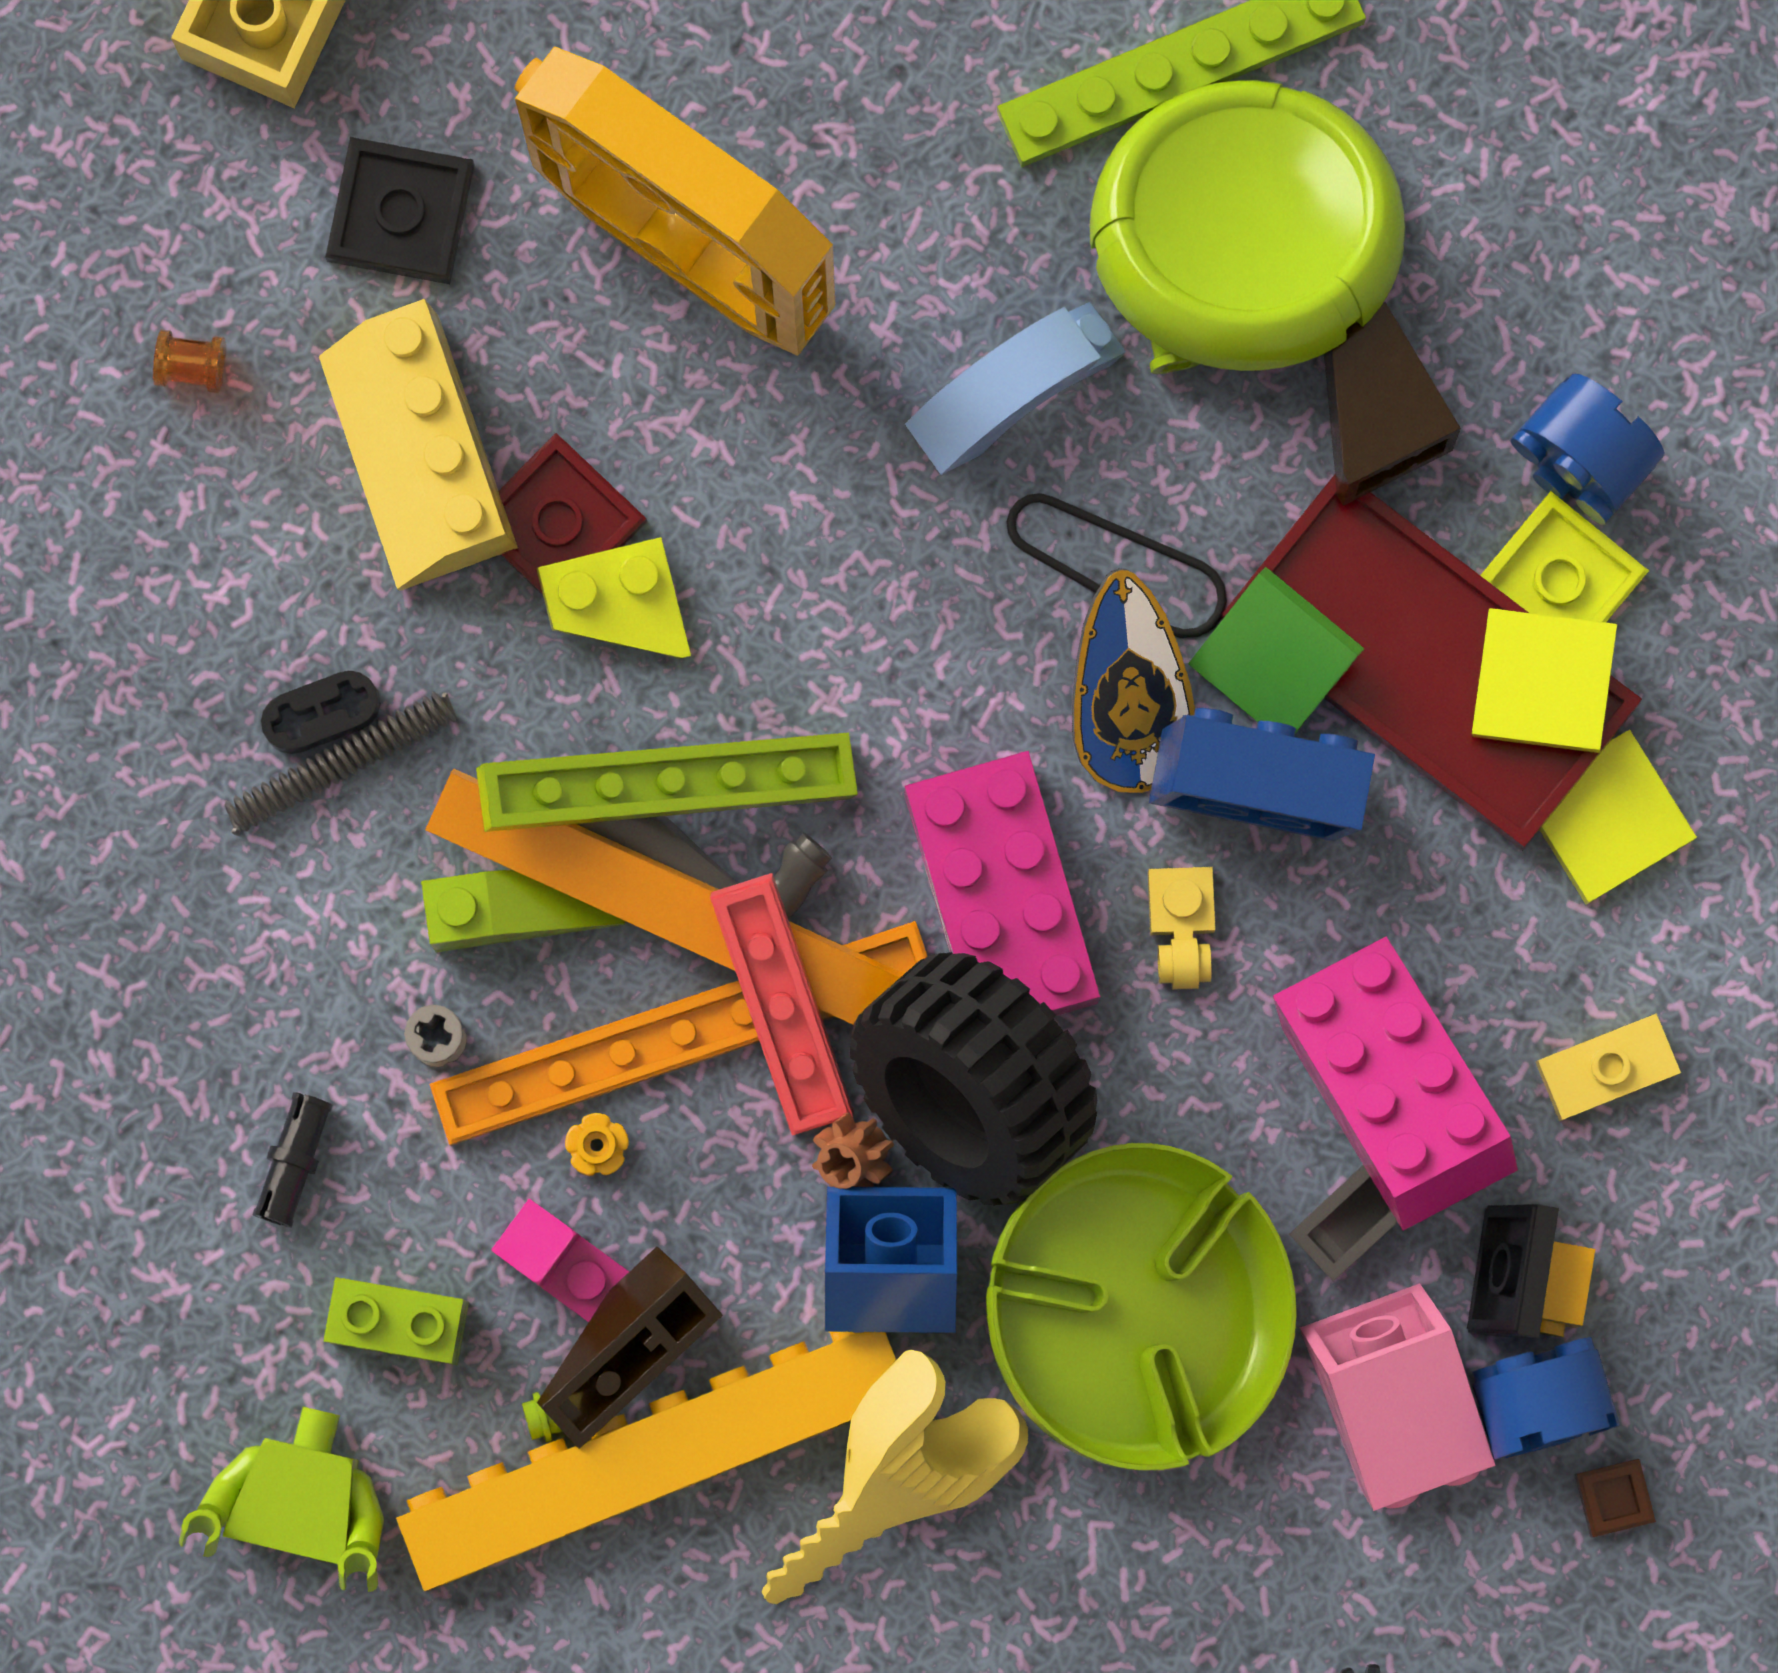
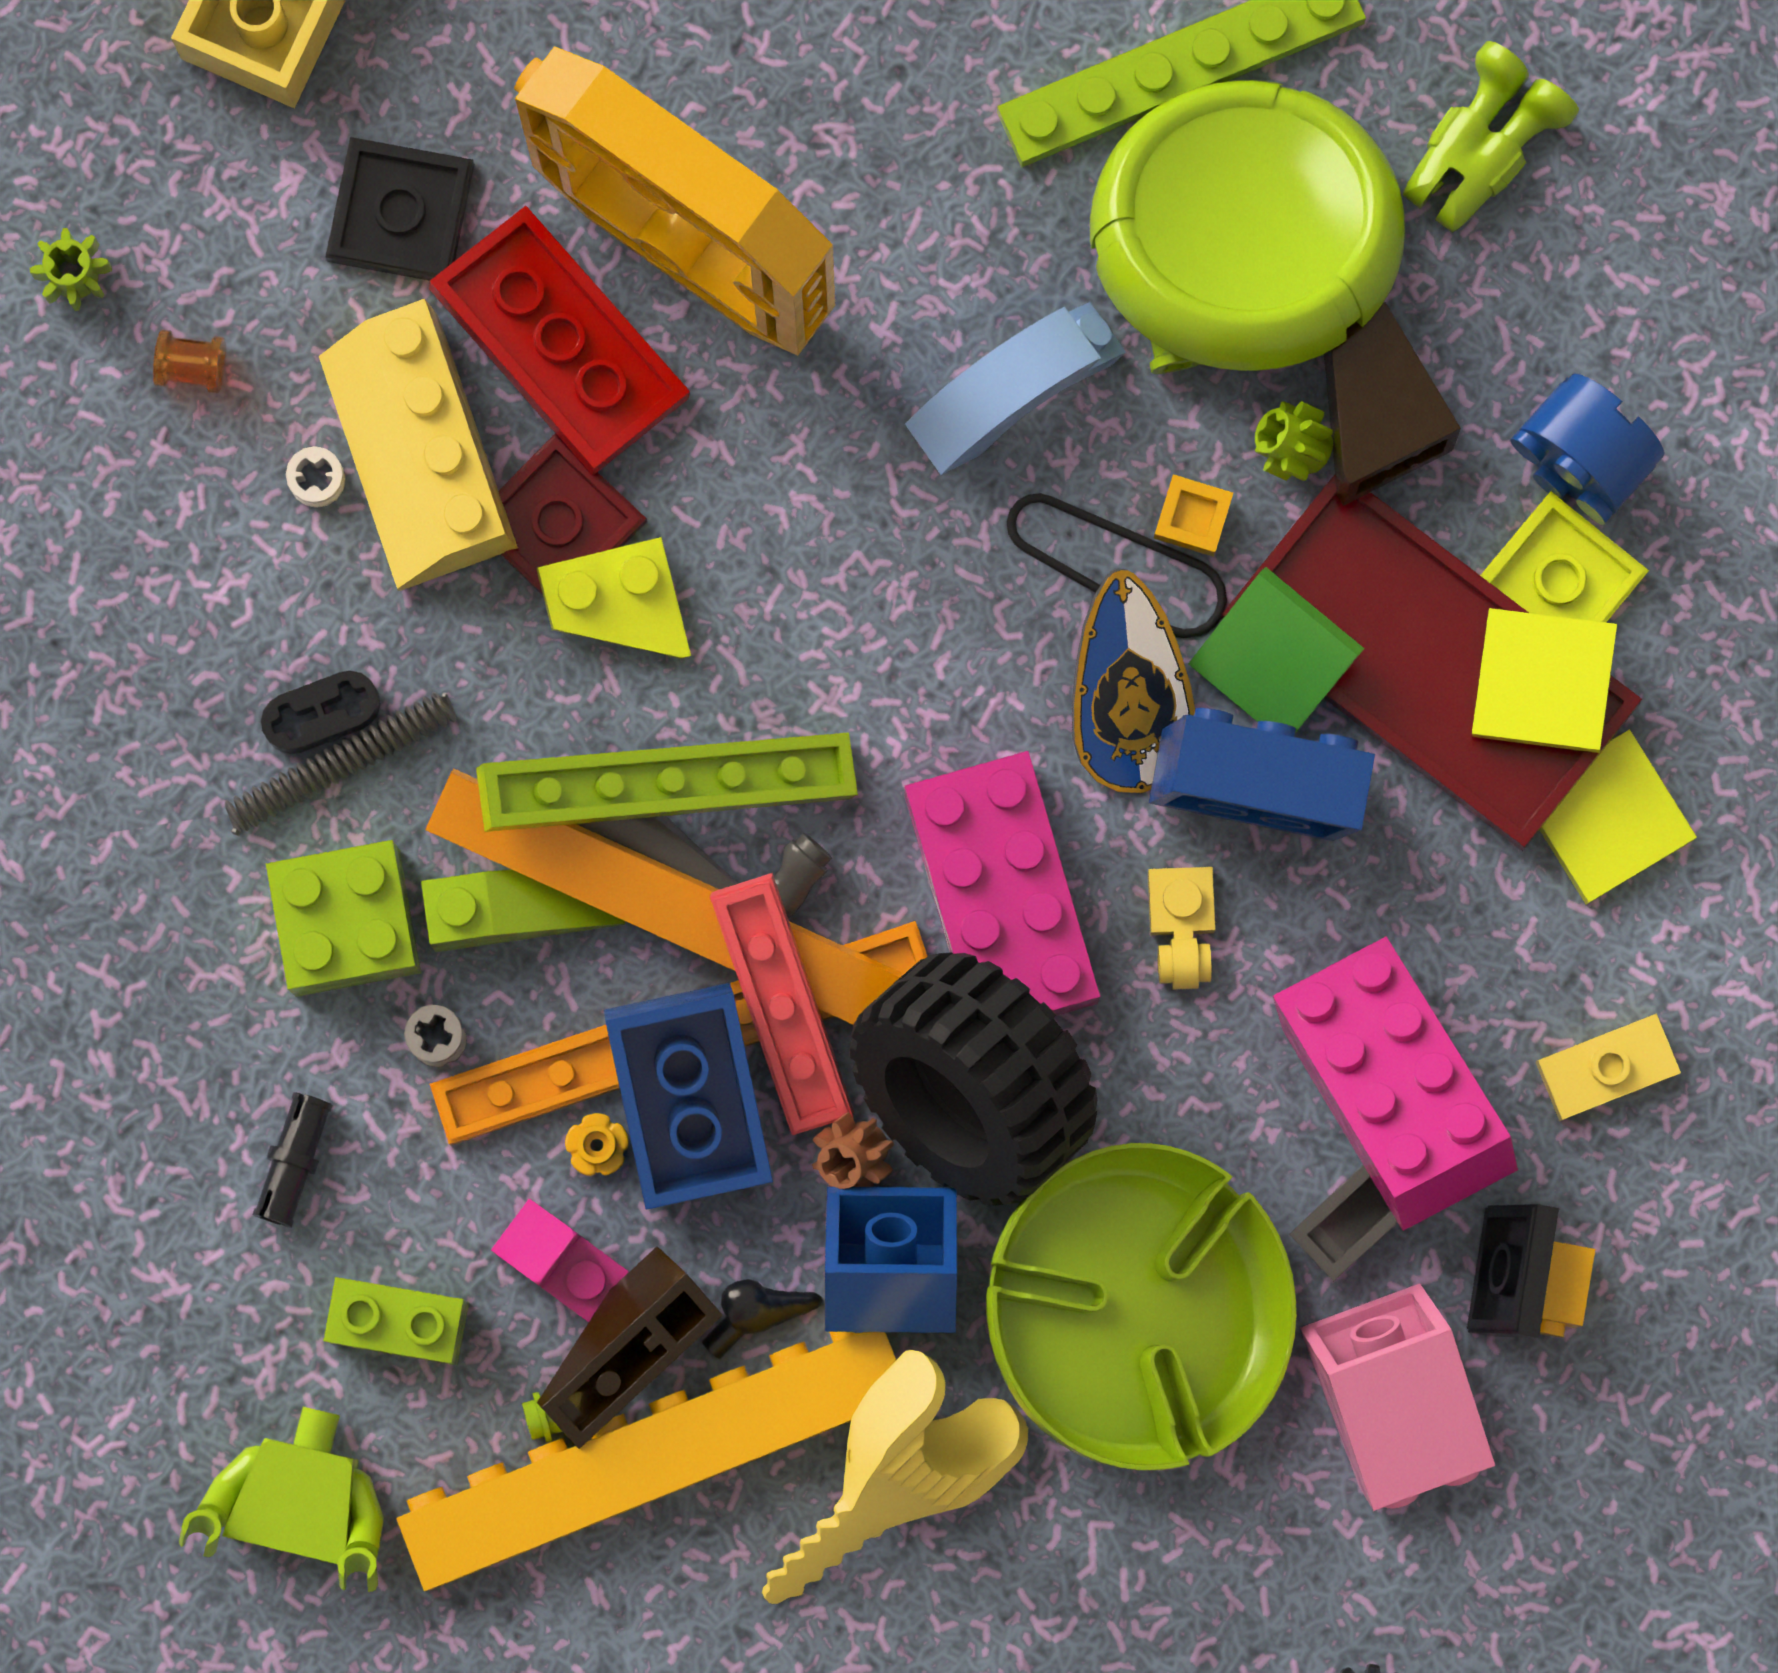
blue brick [1472,1337,1620,1460] -> none
reddish brown tile [1574,1459,1656,1537] -> none
none -> lime gear [29,228,112,311]
none -> lime brick [265,840,421,997]
none -> white bush [286,446,345,508]
none -> red plate [429,206,690,476]
none -> blue brick [603,983,773,1210]
none -> black animal [702,1279,823,1359]
none -> yellow plate [1153,474,1233,557]
none -> lime gear [1255,401,1333,481]
none -> lime piece [1403,41,1580,233]

